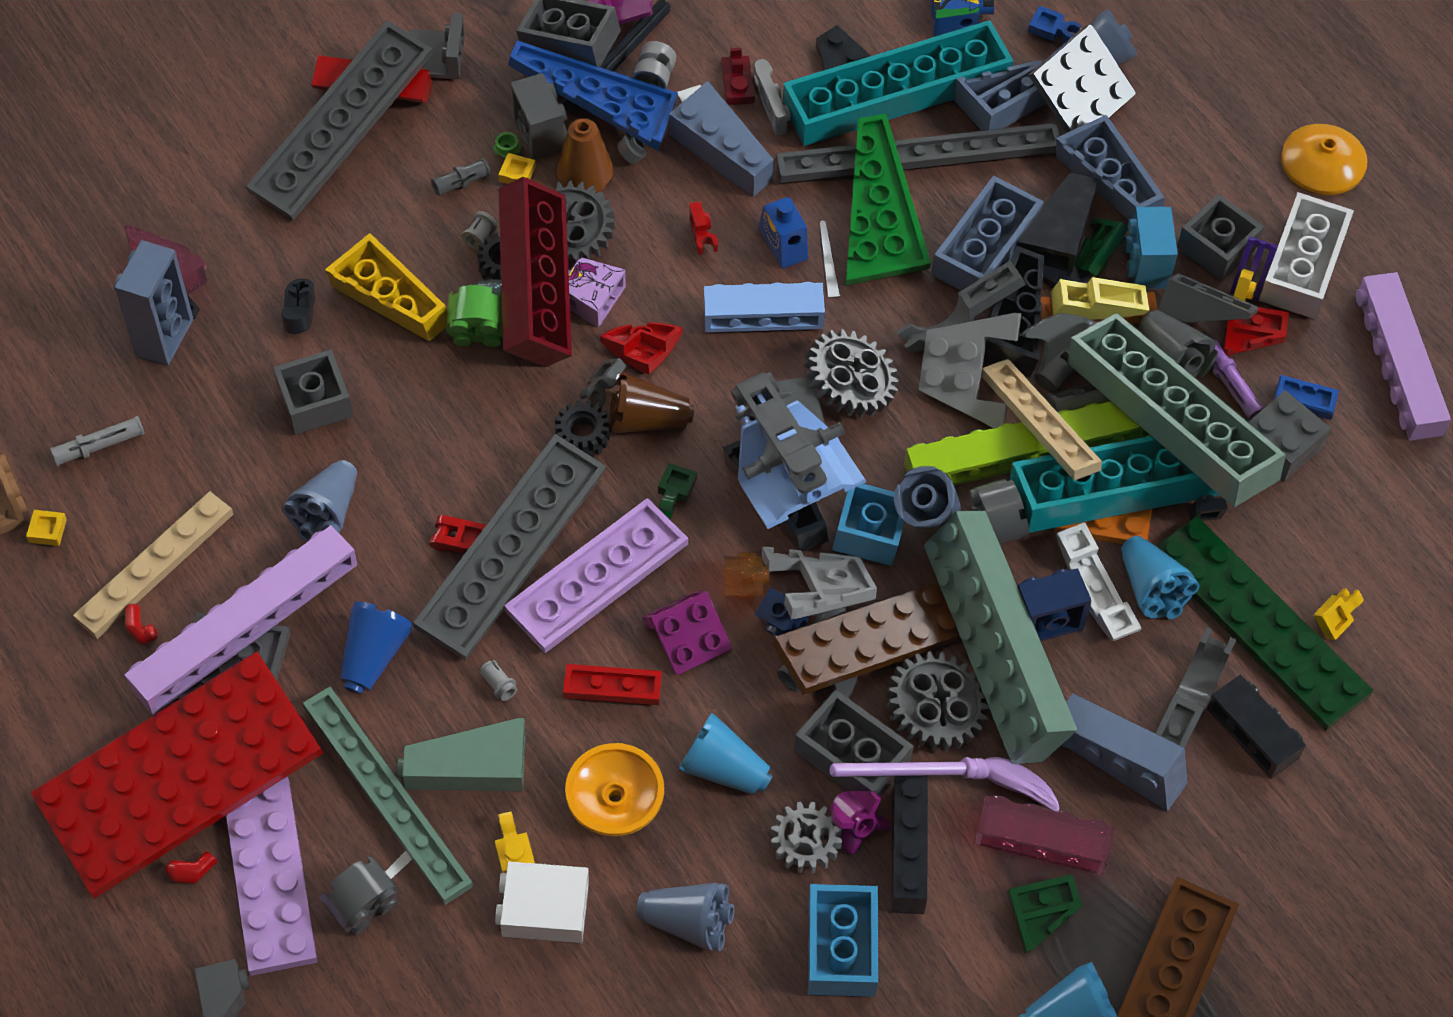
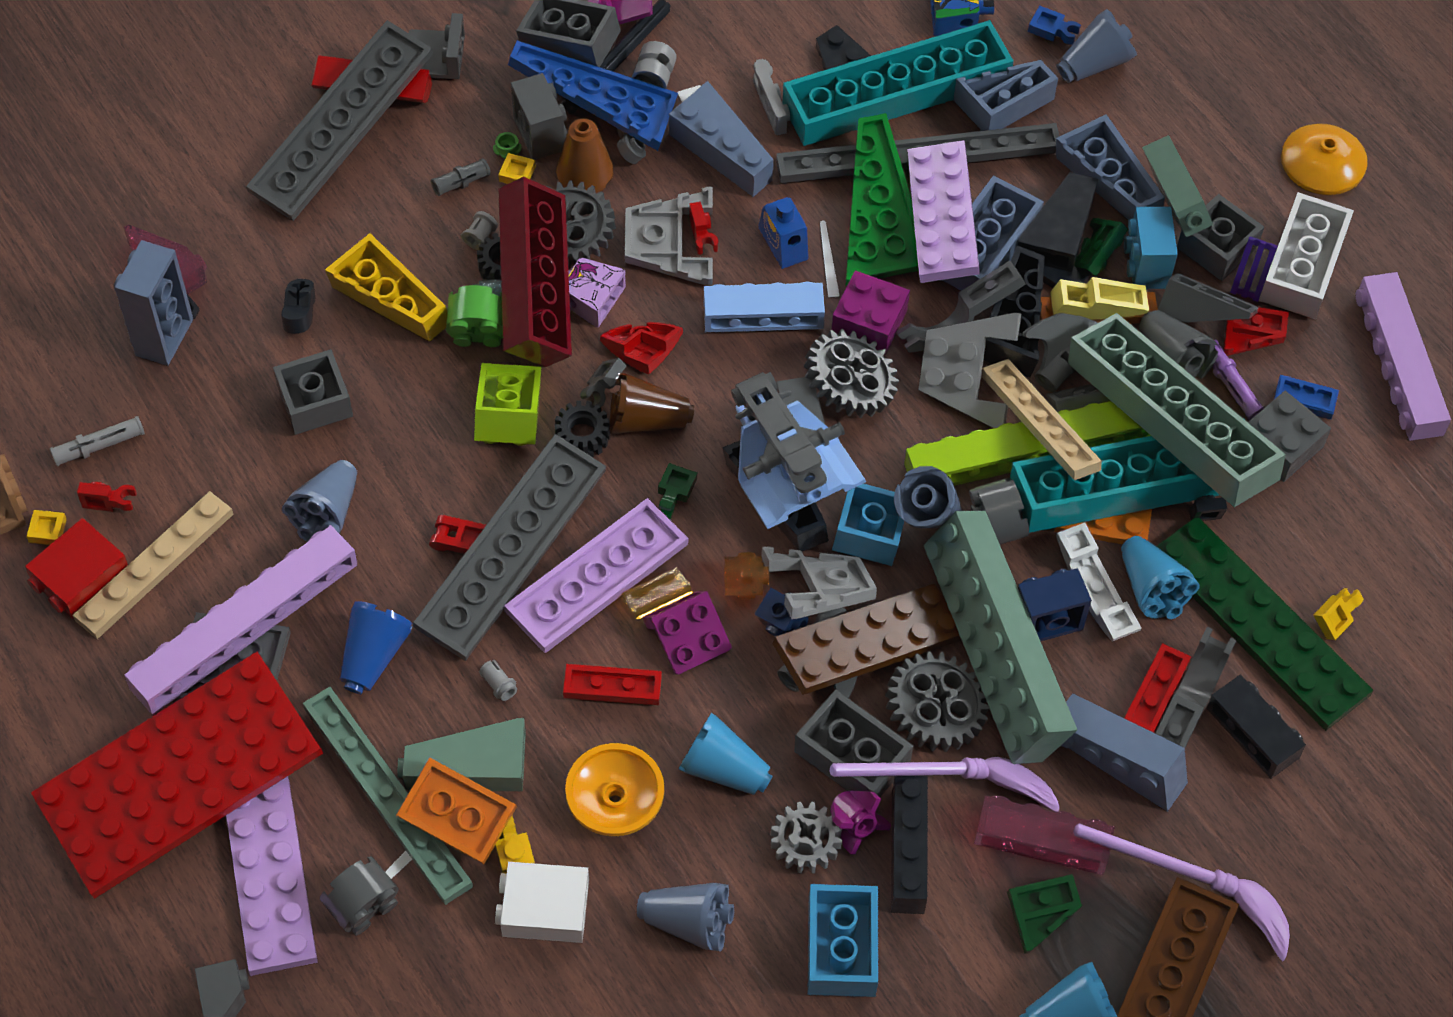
red arm [125,604,158,645] -> none
red arm [165,851,217,884] -> none
dark red plate [721,48,755,105] -> none
plate [1028,24,1136,133] -> none
yellow plate [1233,269,1257,301] -> none
none -> red brick [25,518,128,619]
none -> red plate [77,482,137,512]
none -> orange plate [396,758,517,865]
none -> lime slope [474,363,541,446]
none -> clear yellow tile [622,567,692,620]
none -> light grey wing [625,187,713,286]
none -> magenta brick [831,270,910,355]
none -> lavender plate [907,140,980,283]
none -> lavender piece [1073,823,1290,961]
none -> red plate [1124,643,1192,733]
none -> sand green slope [1142,135,1213,237]

